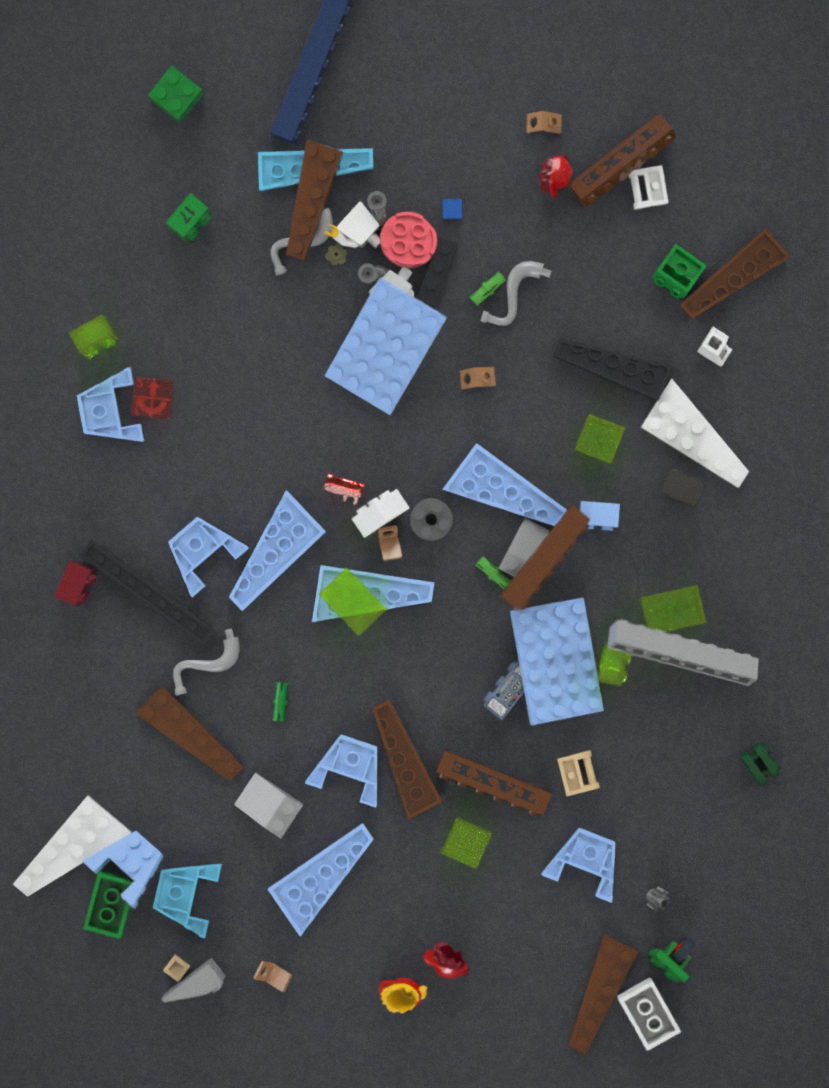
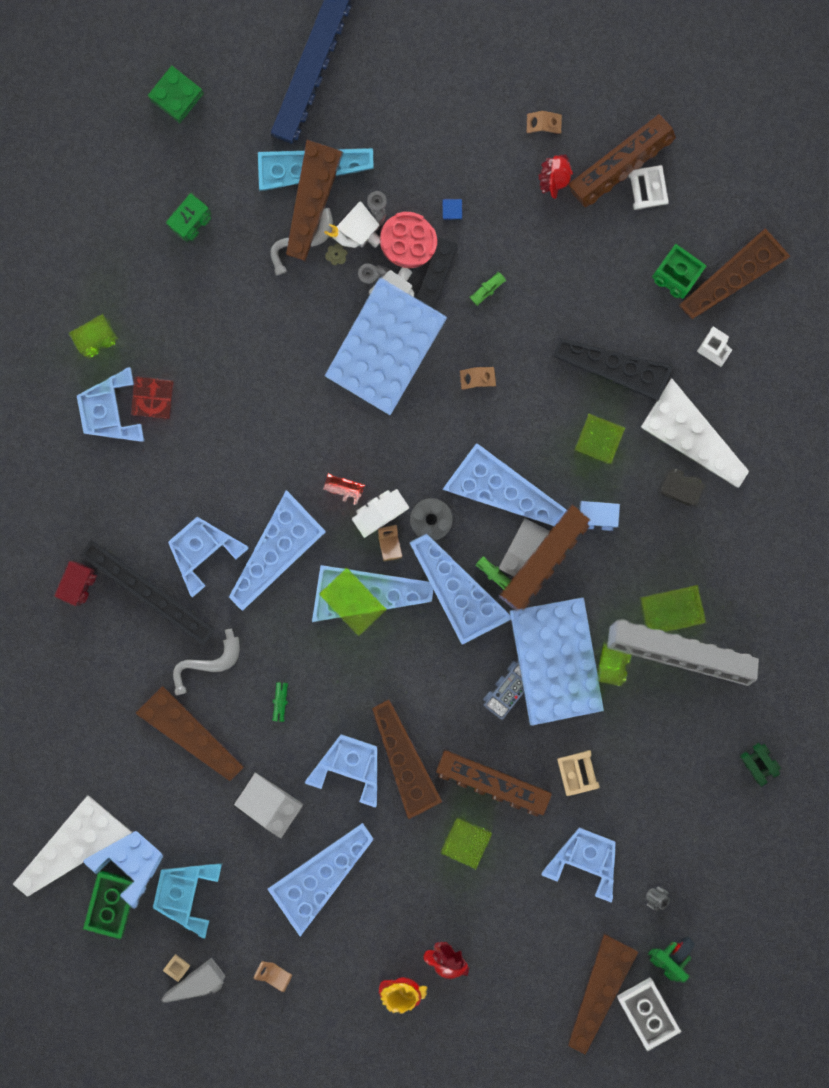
light grey animal [480,261,552,326] -> none
none -> light blue wing [410,534,511,644]

